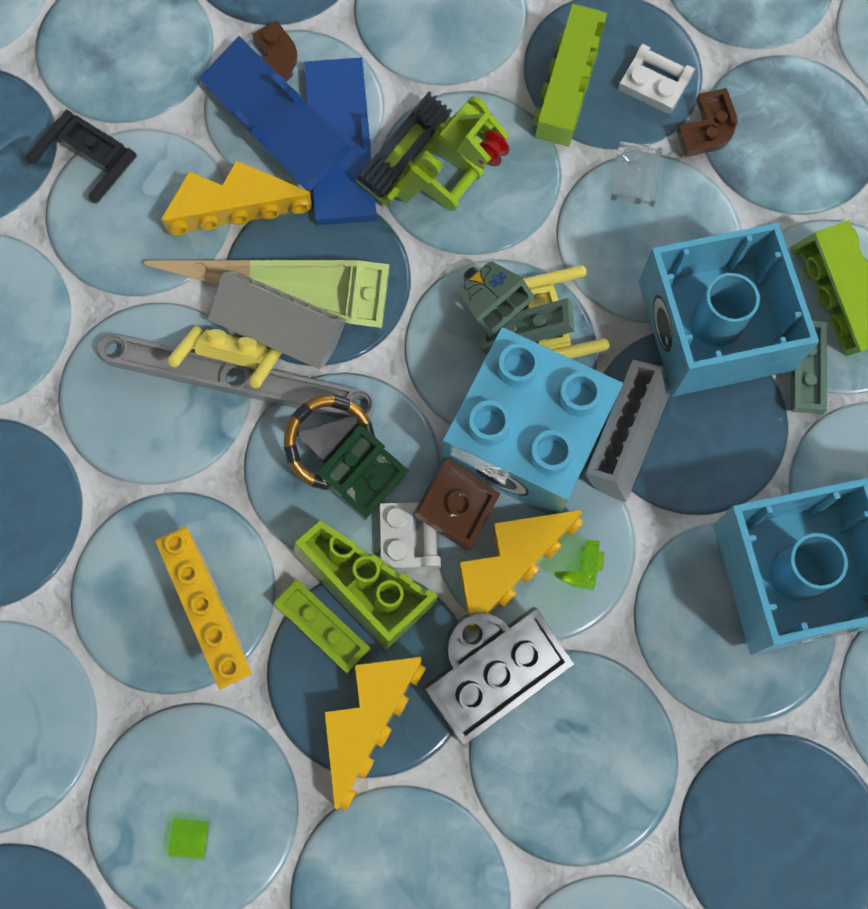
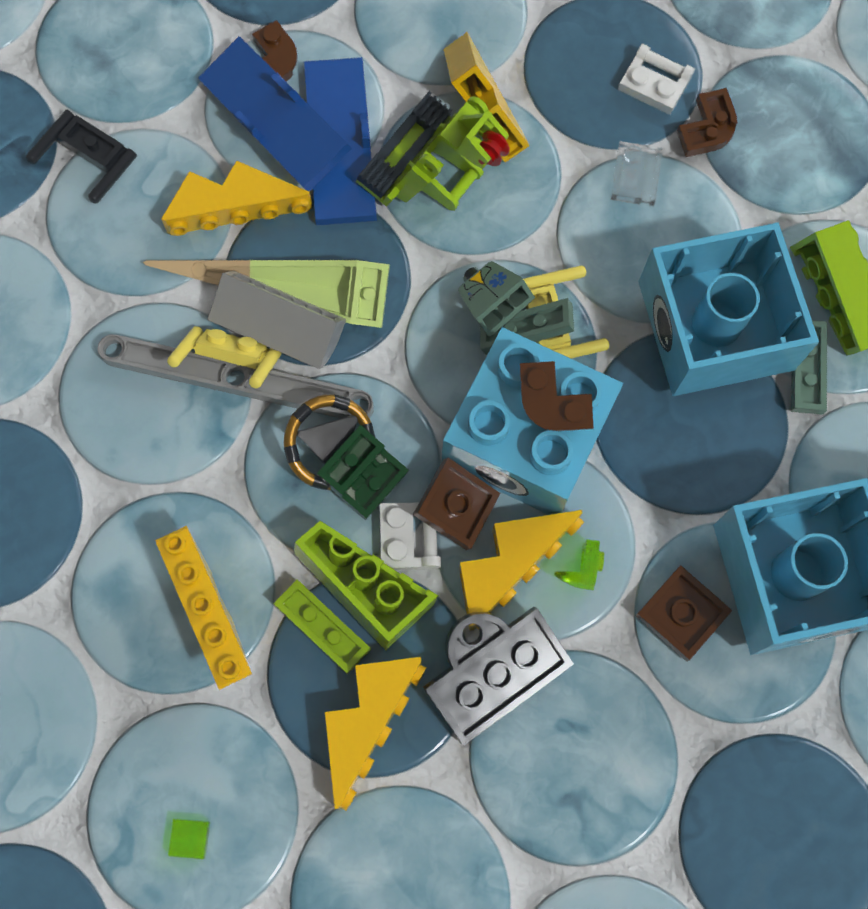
lime wedge [532,4,607,147] -> none
light grey brick [585,360,671,502] -> none
none -> yellow slope [443,32,530,163]
none -> reddish brown plate [520,361,594,431]
none -> reddish brown plate [635,565,733,662]

